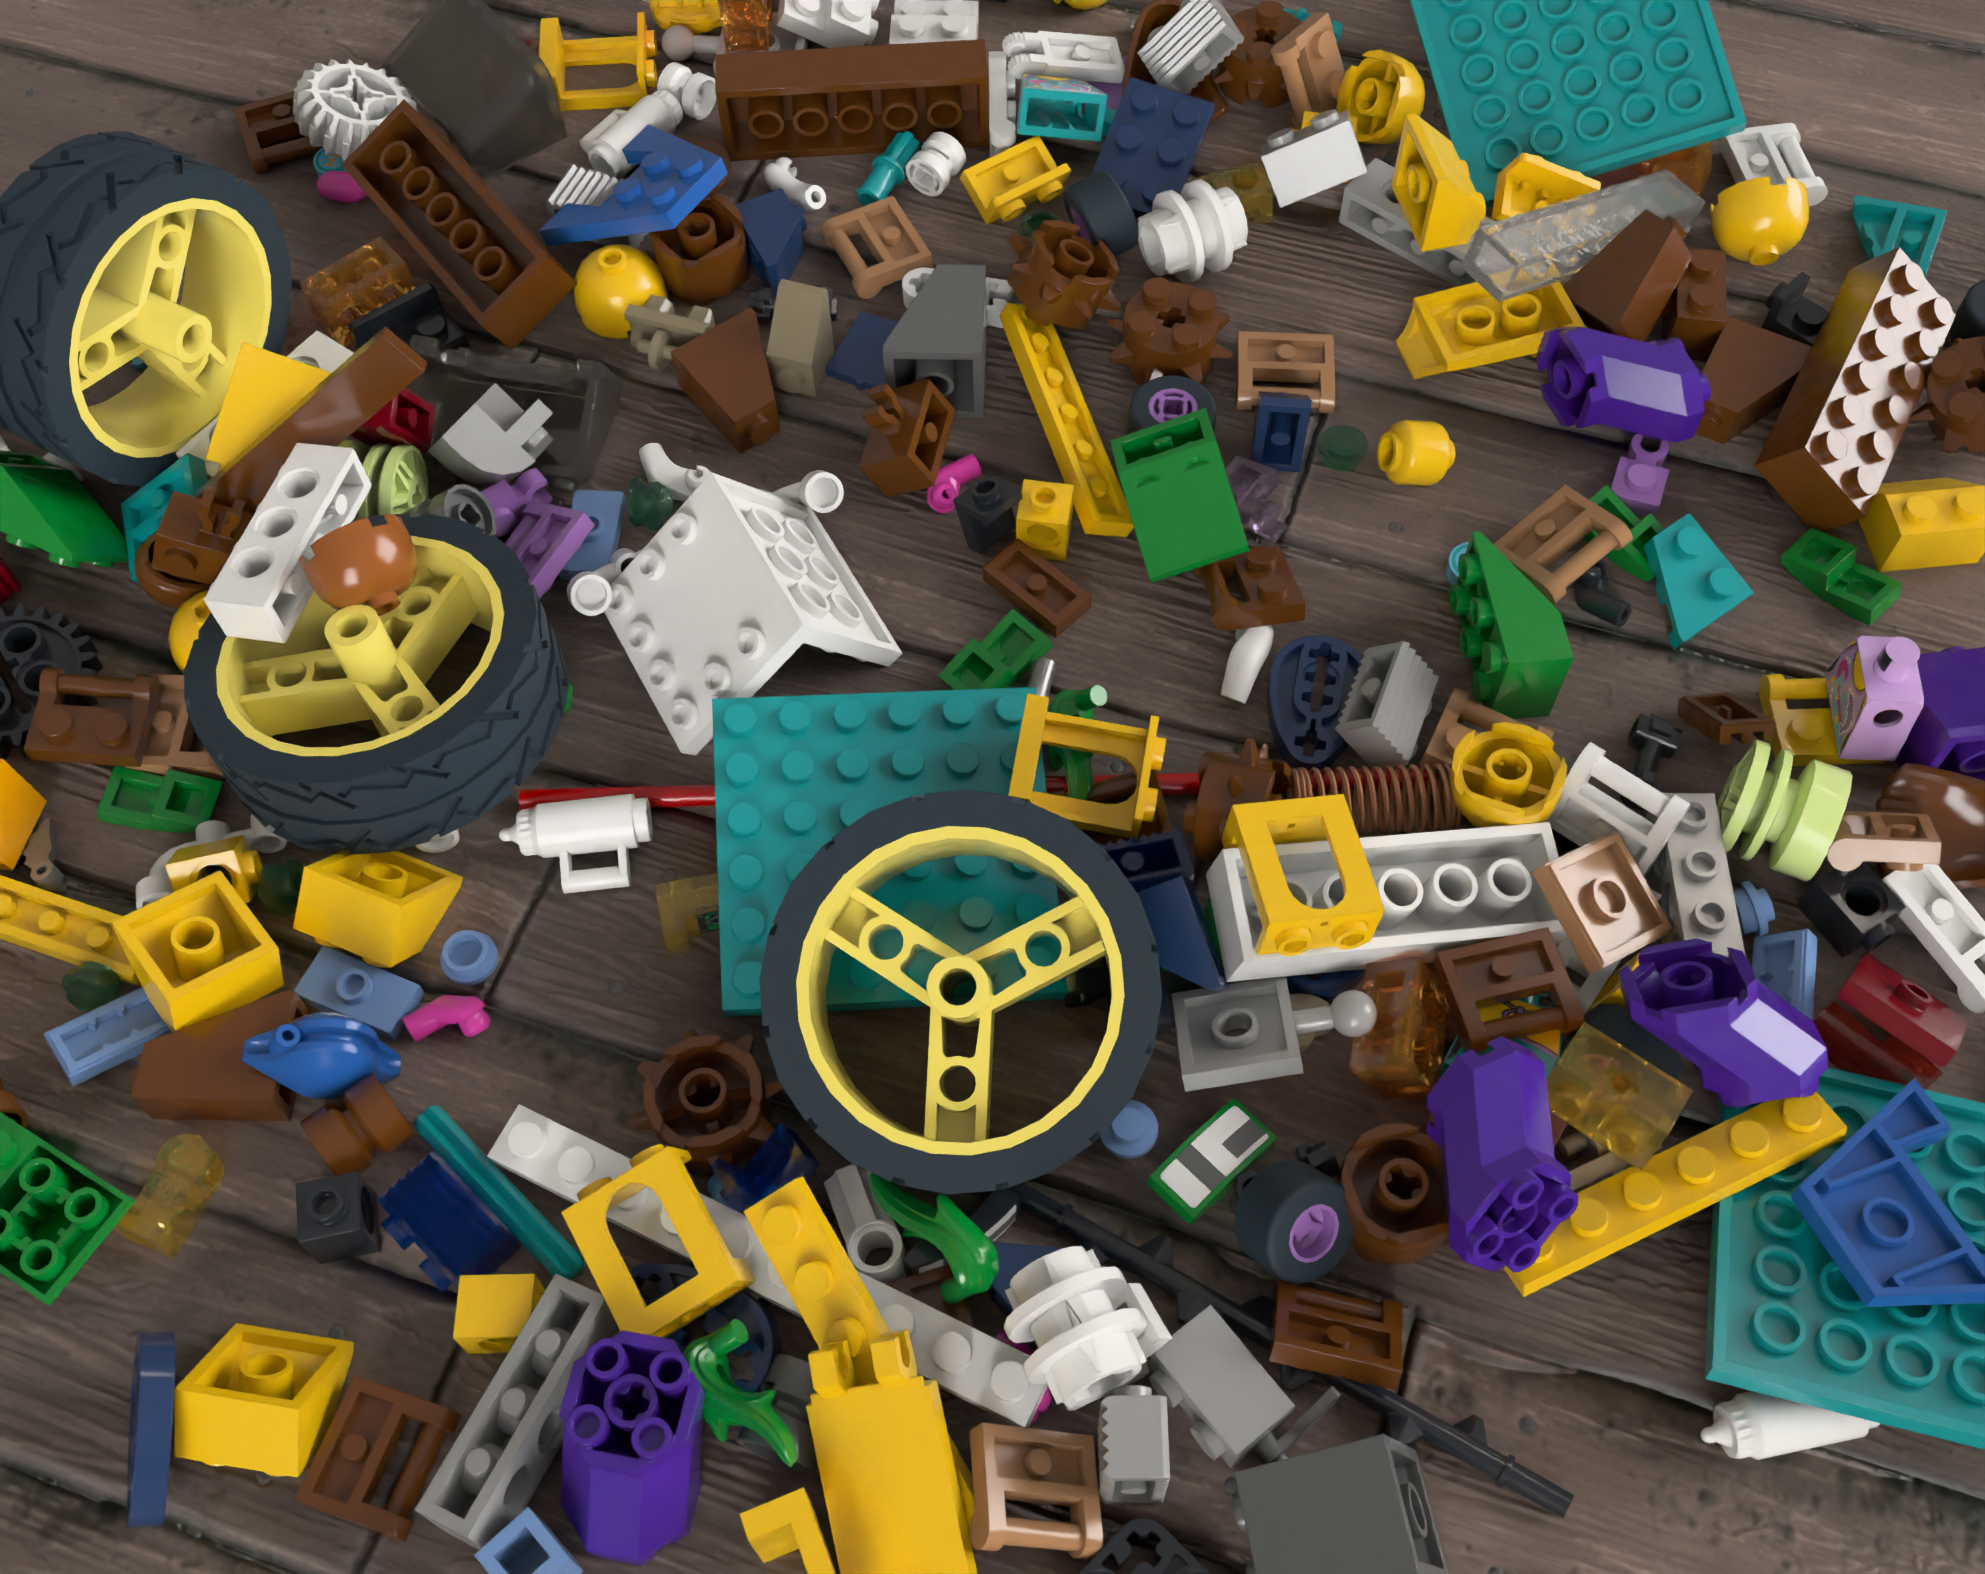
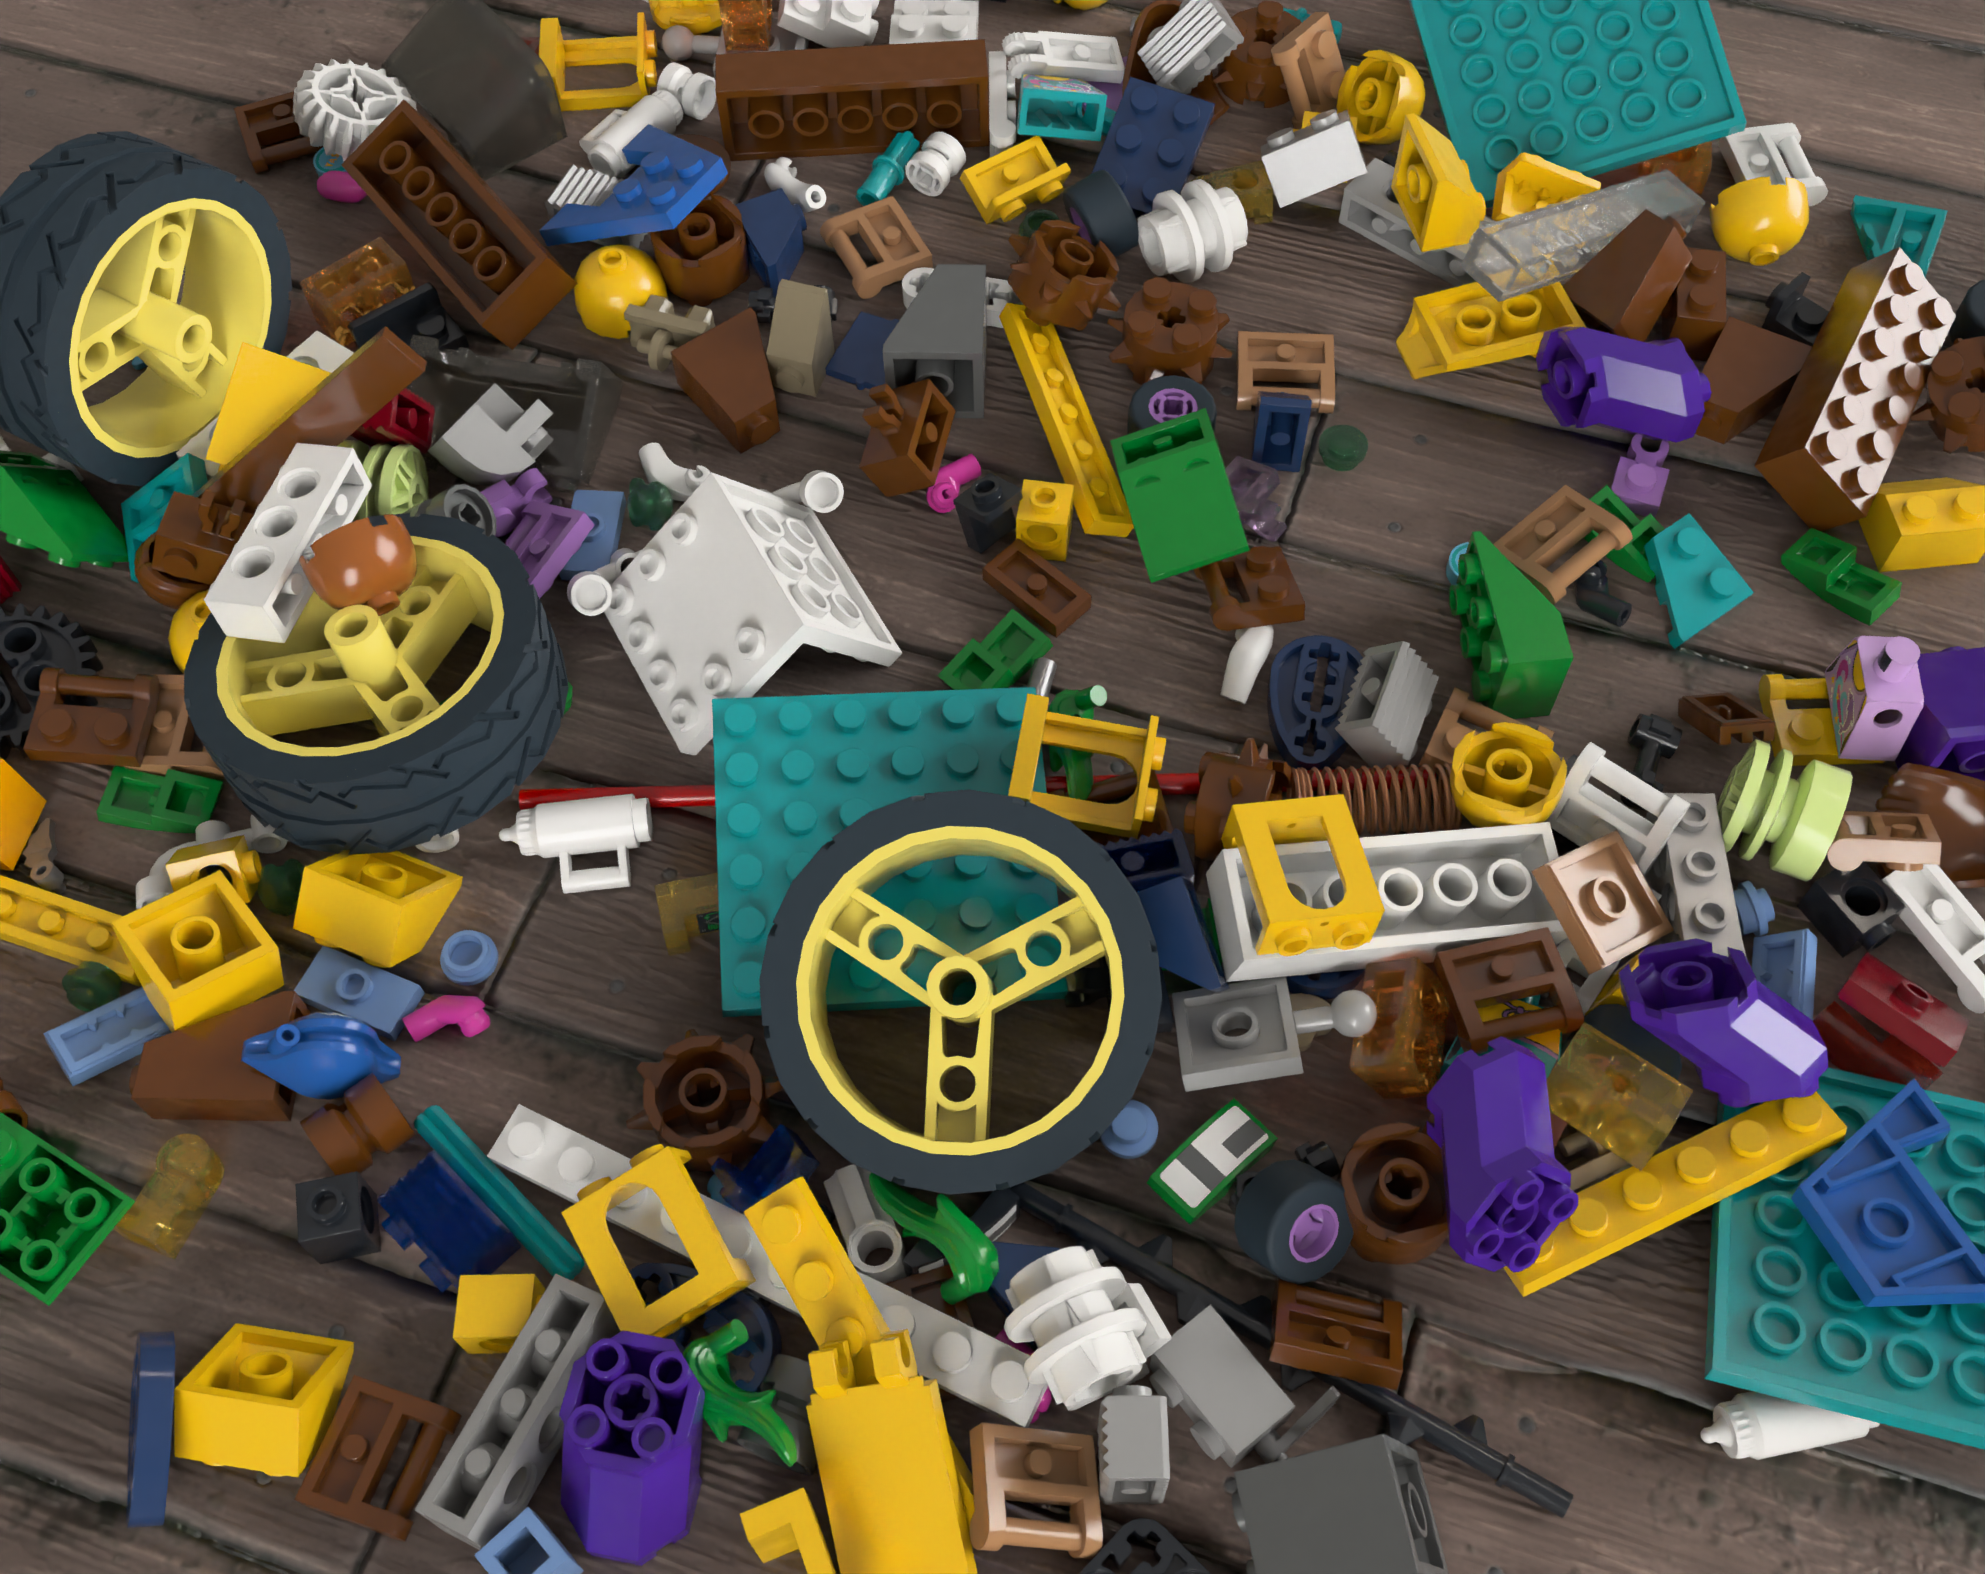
yellow head [1377,420,1455,486] -> none

